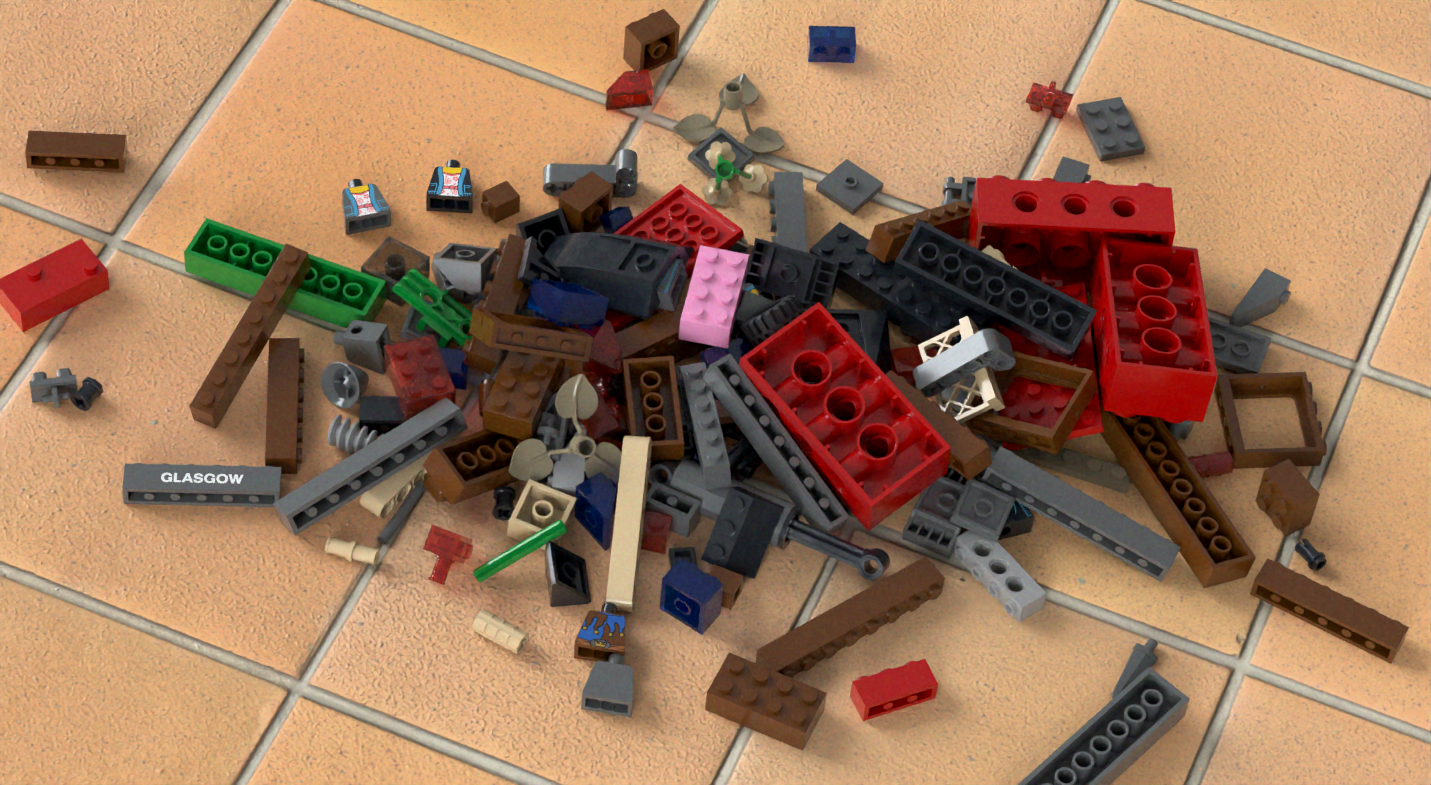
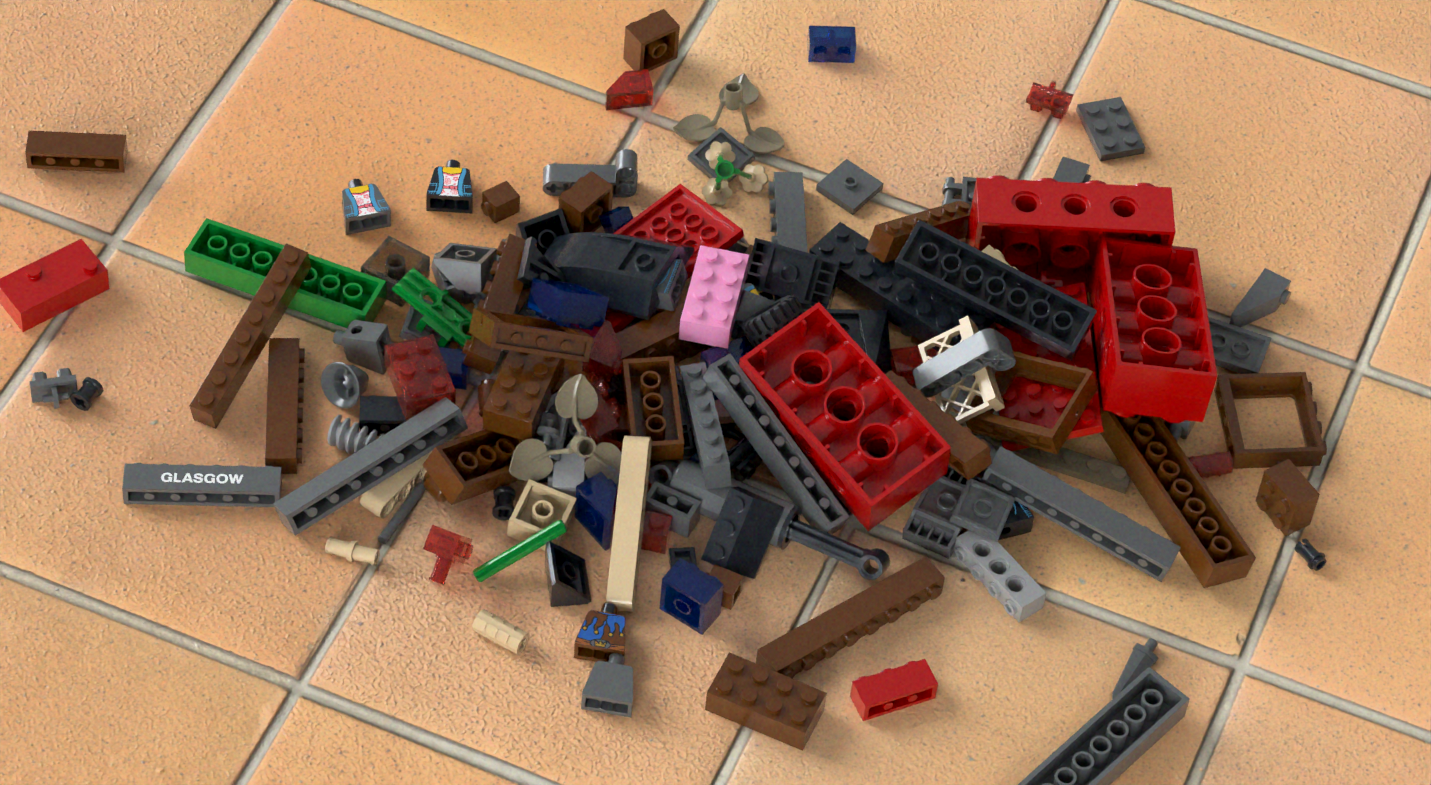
reddish brown brick [1250,558,1409,664] -> none

